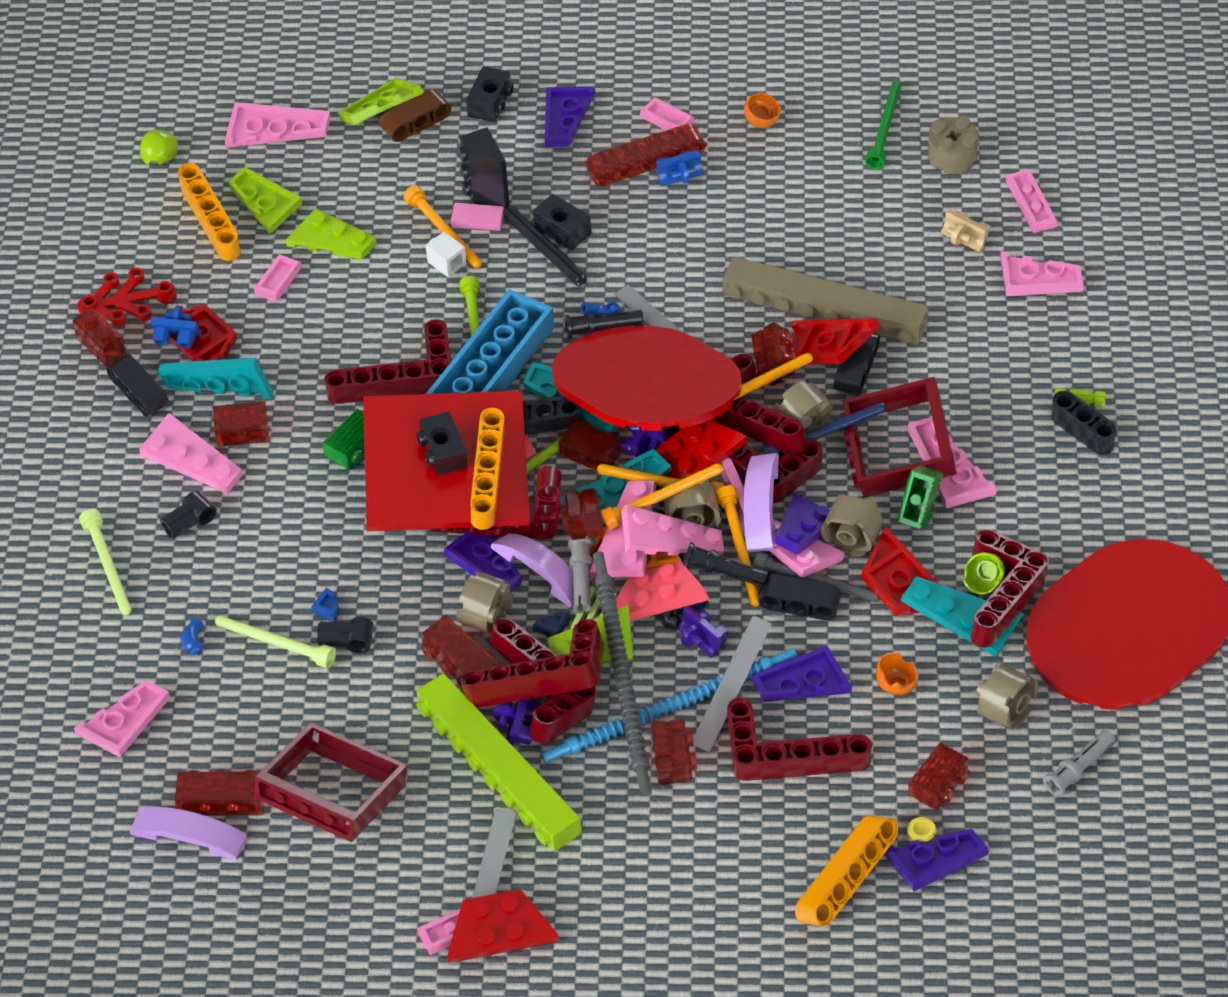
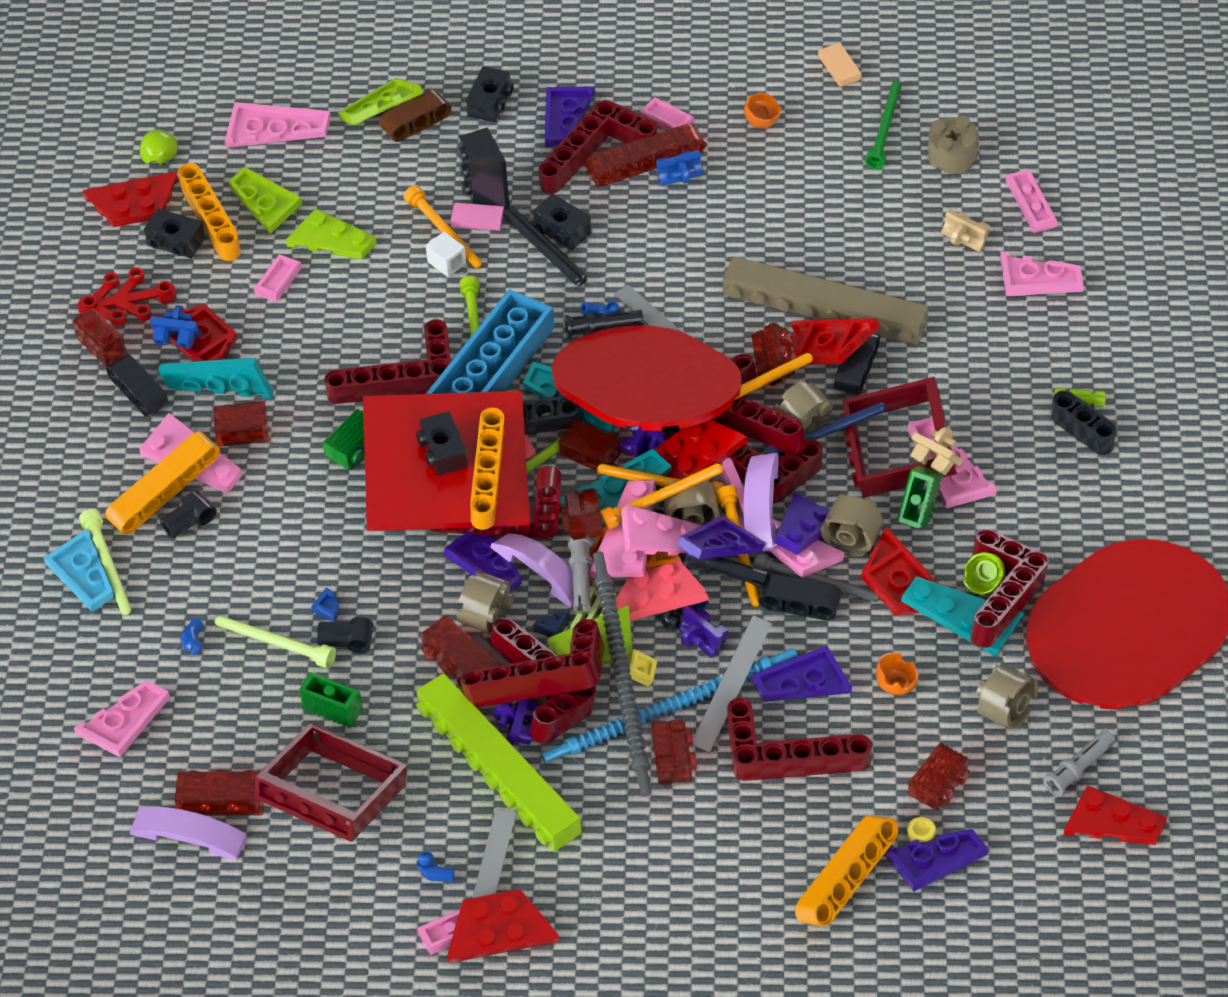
none -> medium azure wing [44,529,114,612]
none -> red wing [83,172,178,227]
none -> light orange beam [105,431,220,535]
none -> black brick [144,208,205,259]
none -> green brick [299,672,363,728]
none -> blue arm [416,851,455,882]
none -> dark red beam [539,100,658,194]
none -> light yellow tile [627,649,658,687]
none -> dark purple wing [677,516,765,559]
none -> light nougat tile [818,43,862,87]
none -> tan hips [910,427,963,475]
none -> red wing [1064,785,1167,845]

